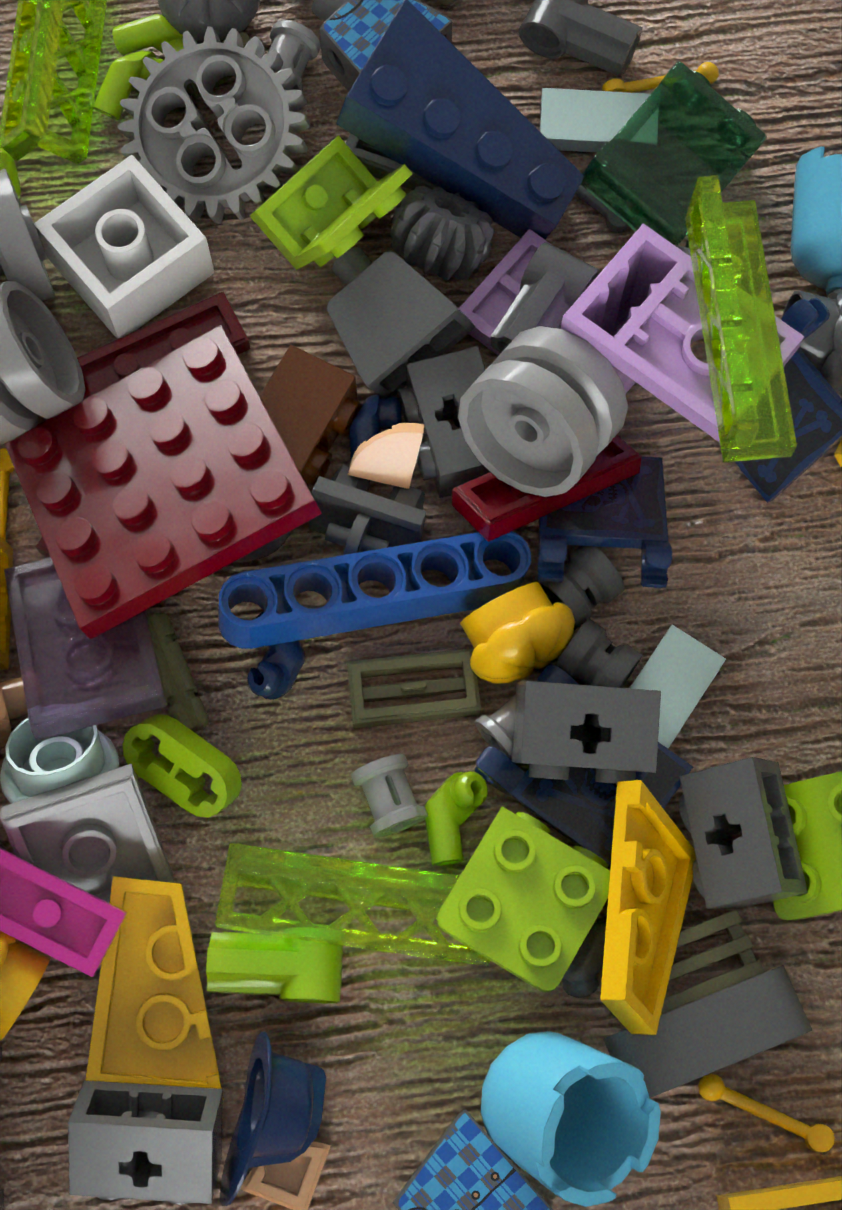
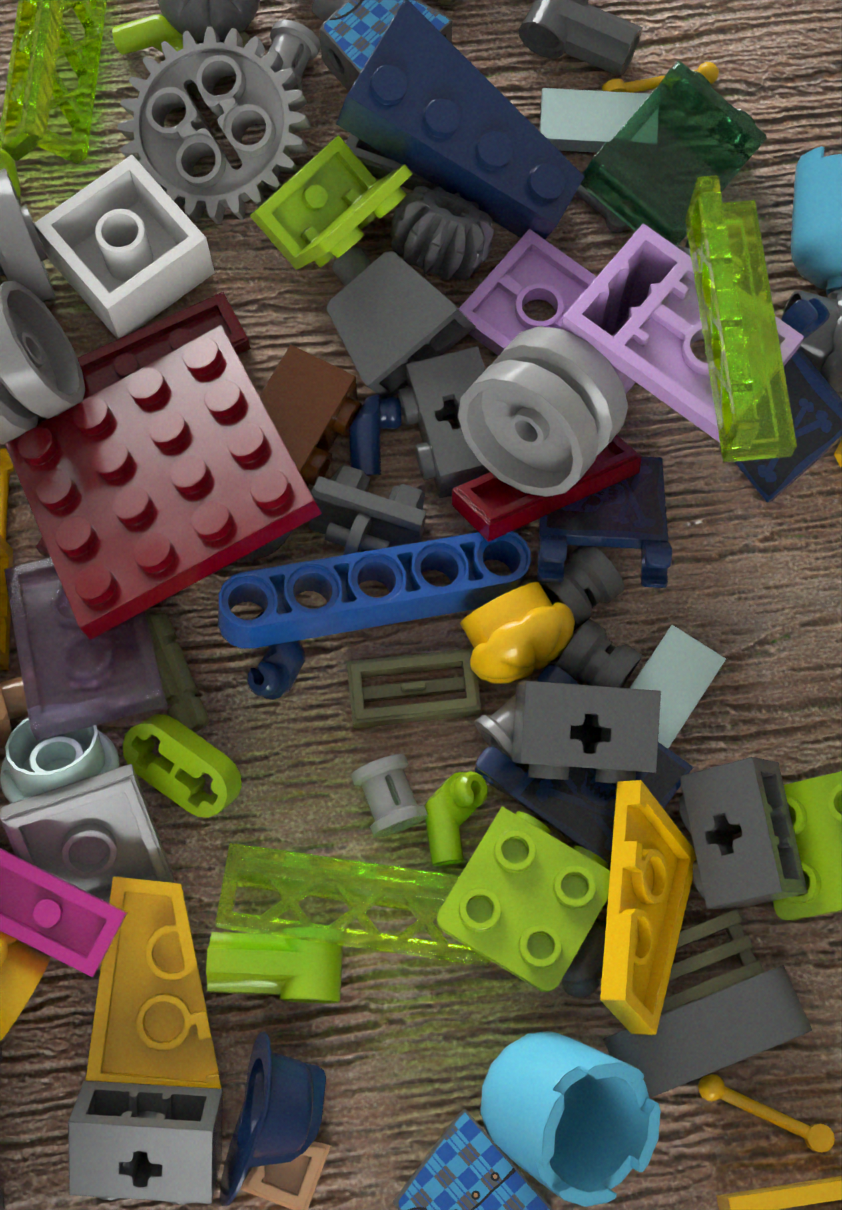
lime arm [92,50,164,120] -> none
light nougat tile [348,423,424,489] -> none
dark grey piece [490,242,601,354] -> none

